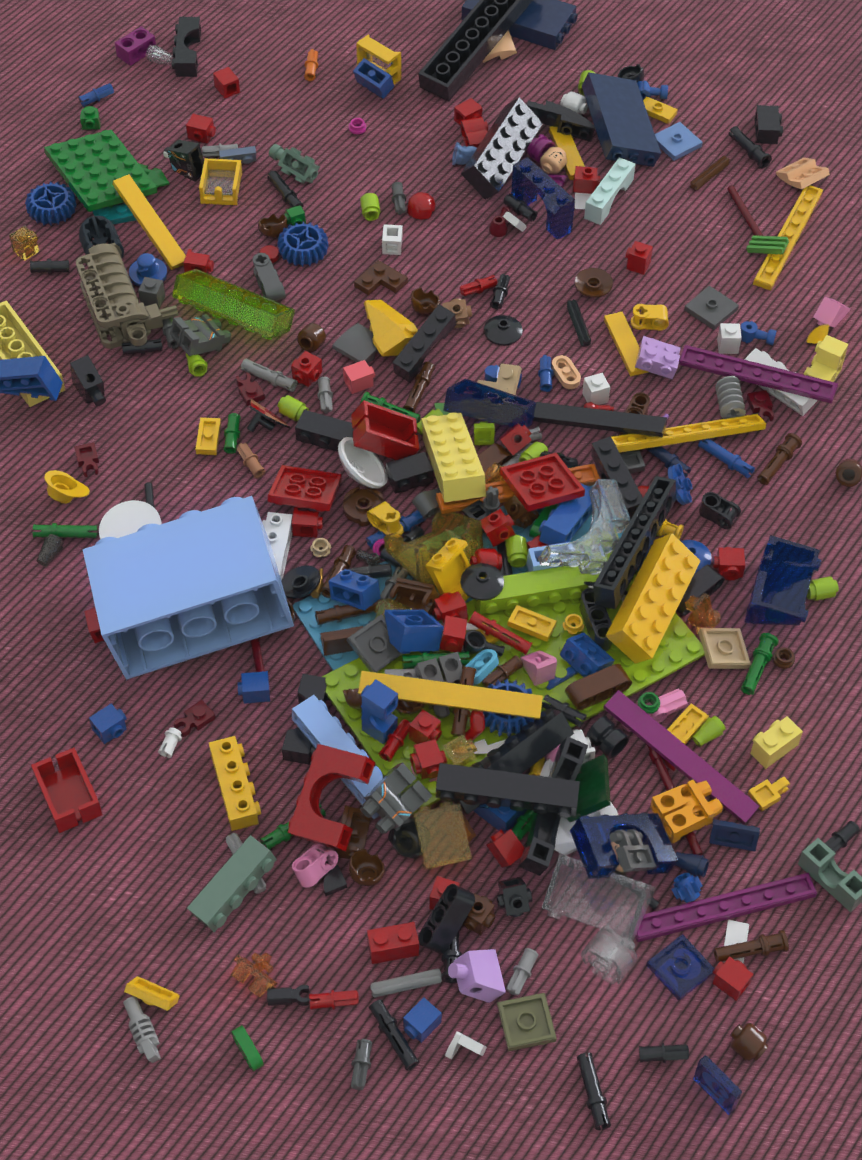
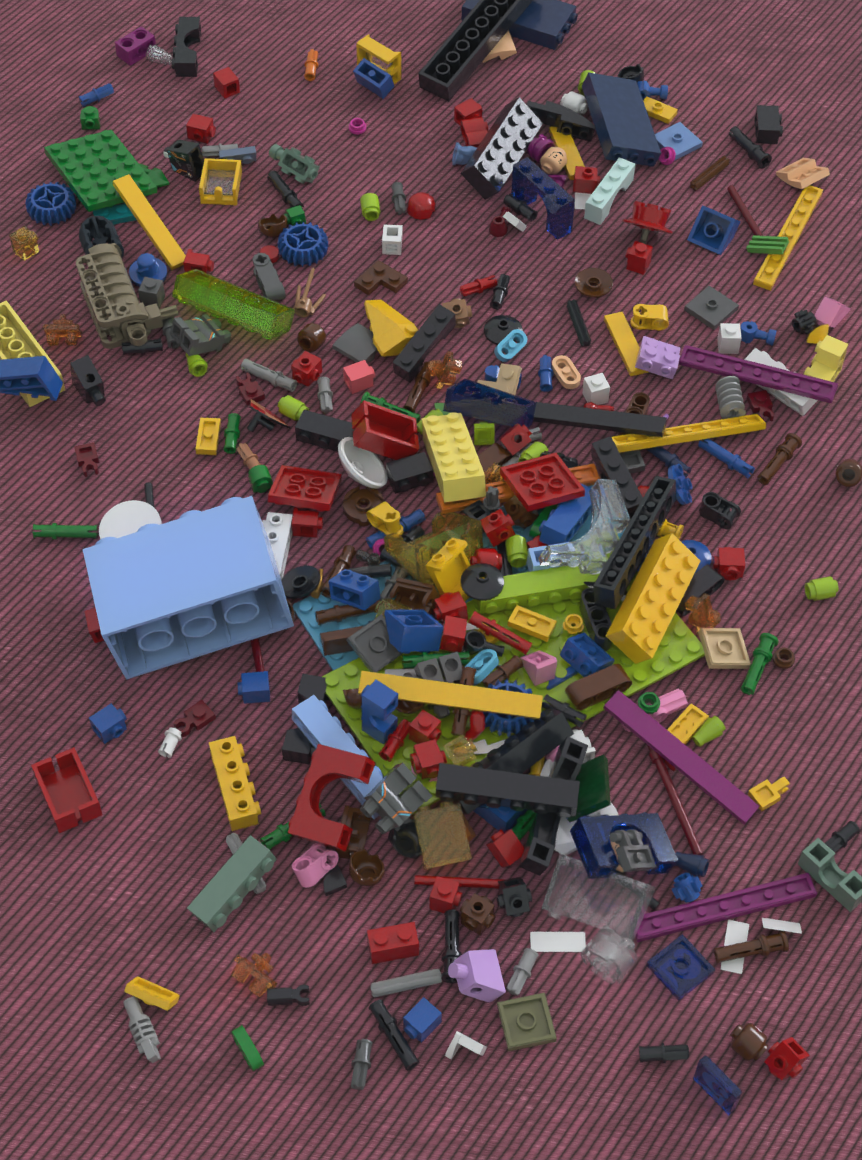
black pin [30,259,69,274] -> none
clear smoke cone [36,534,64,567] -> none
yellow piece [44,470,90,504] -> none
red axle [309,990,359,1010] -> none
tan plate [310,538,331,558] -> none
reddish brown hair [411,287,441,315] -> none
dark grey piece [412,488,441,519] -> none
black beam [418,884,475,954] -> none
black pin [577,1052,611,1130] -> none
black wheel [586,716,629,759] -> none
light orange hips [650,780,723,844] -> none
dark blue plate [709,819,760,851] -> none
red brick [712,957,754,1001] -> none
clear blue windscreen [744,535,822,625] -> none
light yellow brick [750,716,803,769] -> none
none -> clear orange hips [43,314,82,346]
none -> green plate [248,465,273,493]
none -> medium nougat plant [293,268,326,318]
none -> red bar [414,875,507,889]
none -> clear orange hips [427,351,462,389]
none -> medium azure plate [494,329,527,362]
none -> white sticker [530,932,586,952]
none -> red piece [622,201,673,244]
none -> dark pink plate [659,147,676,165]
none -> blue slope [687,205,741,255]
none -> white sticker [762,918,802,934]
none -> red brick [764,1037,810,1080]
none -> black gear [792,310,816,334]

